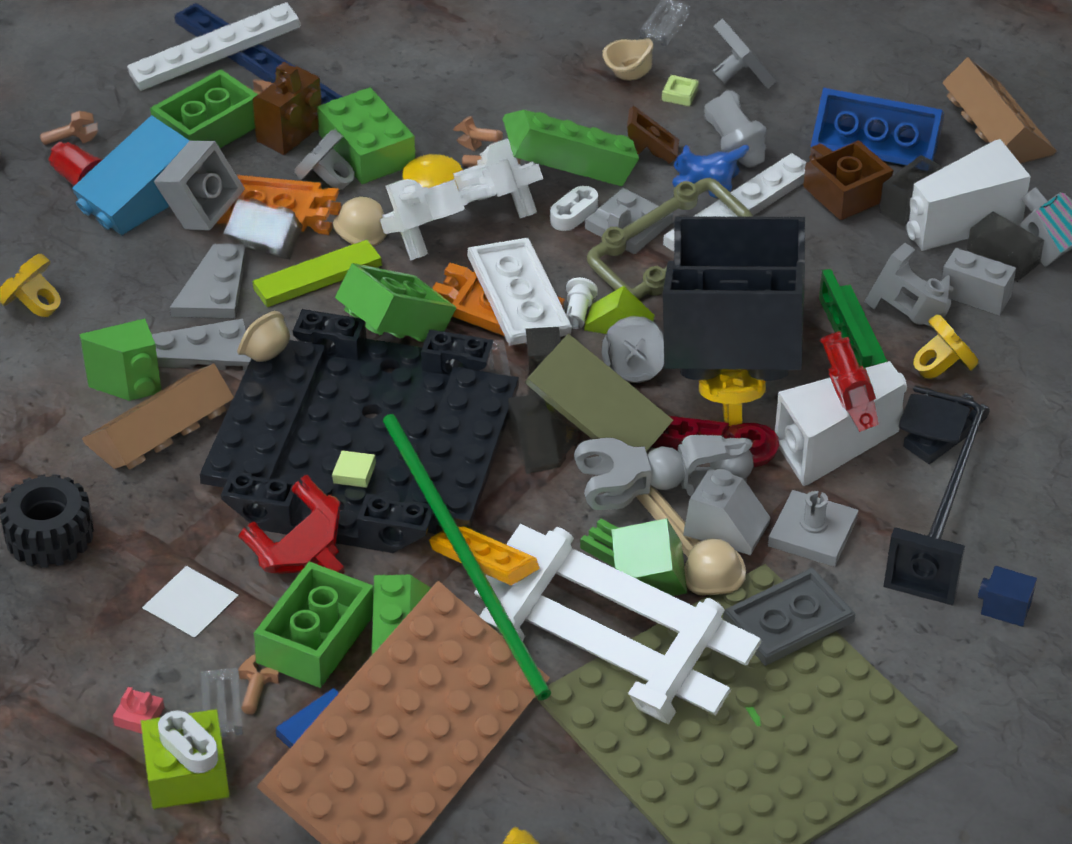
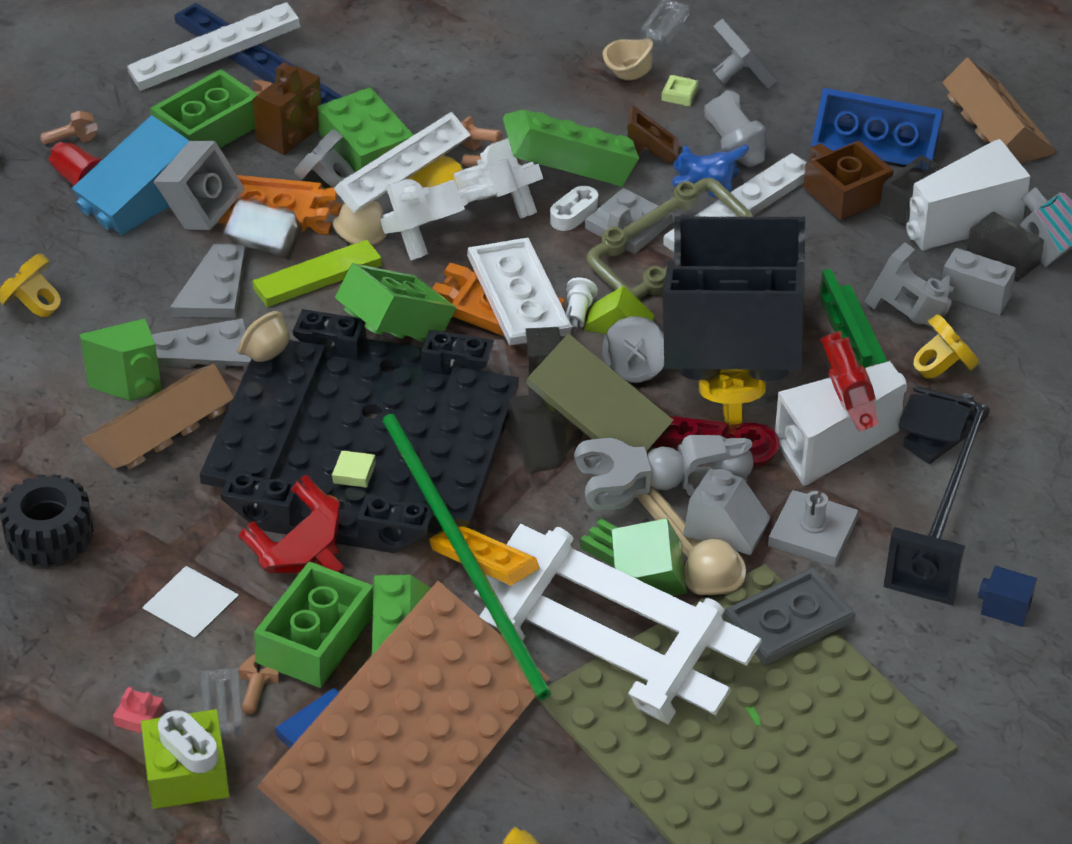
none -> white plate [334,112,470,213]

